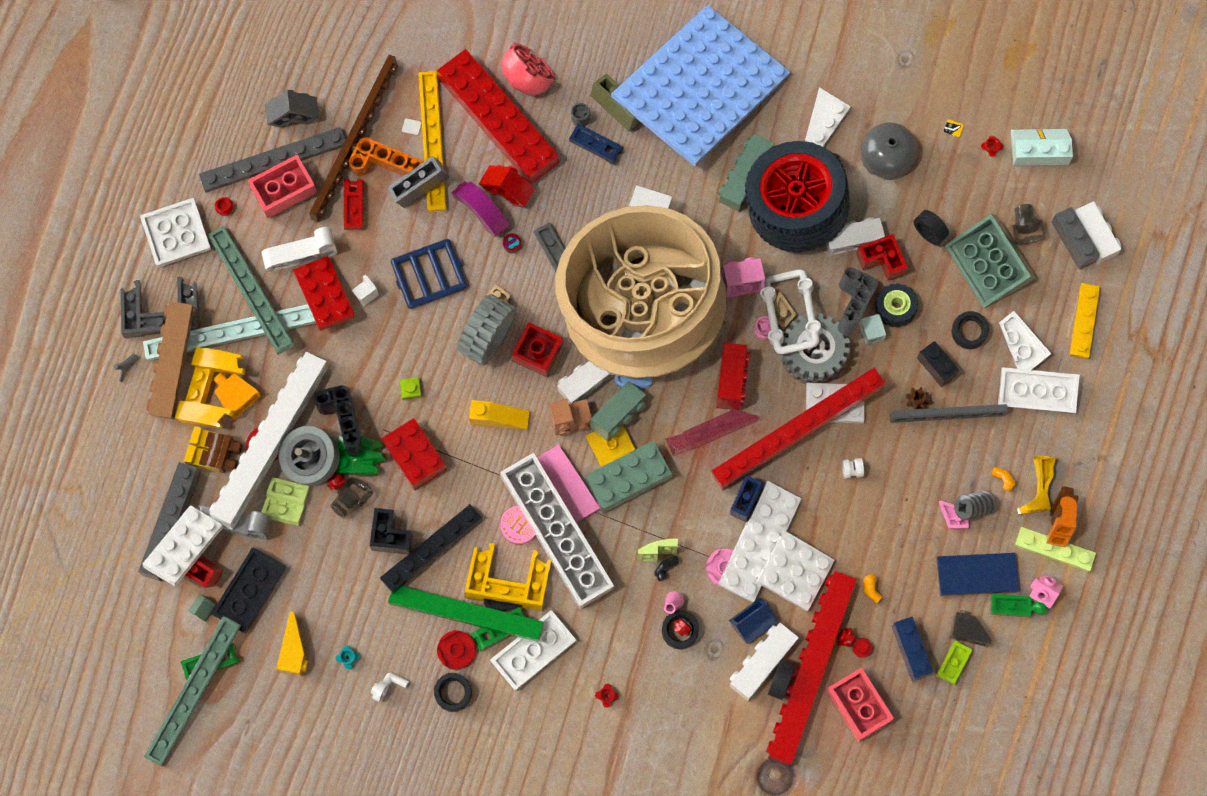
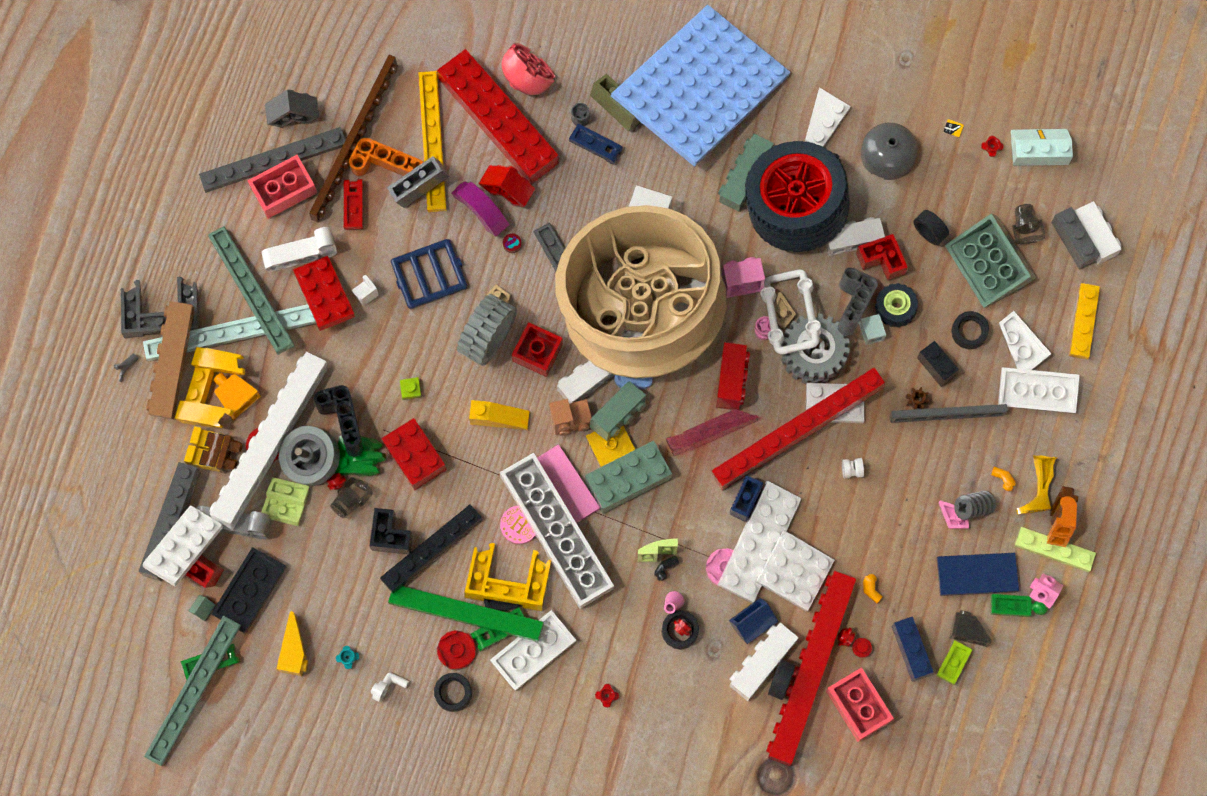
white plate [140,198,211,268] -> none
red plate [215,197,234,216] -> none
white sticker [402,118,421,135] -> none

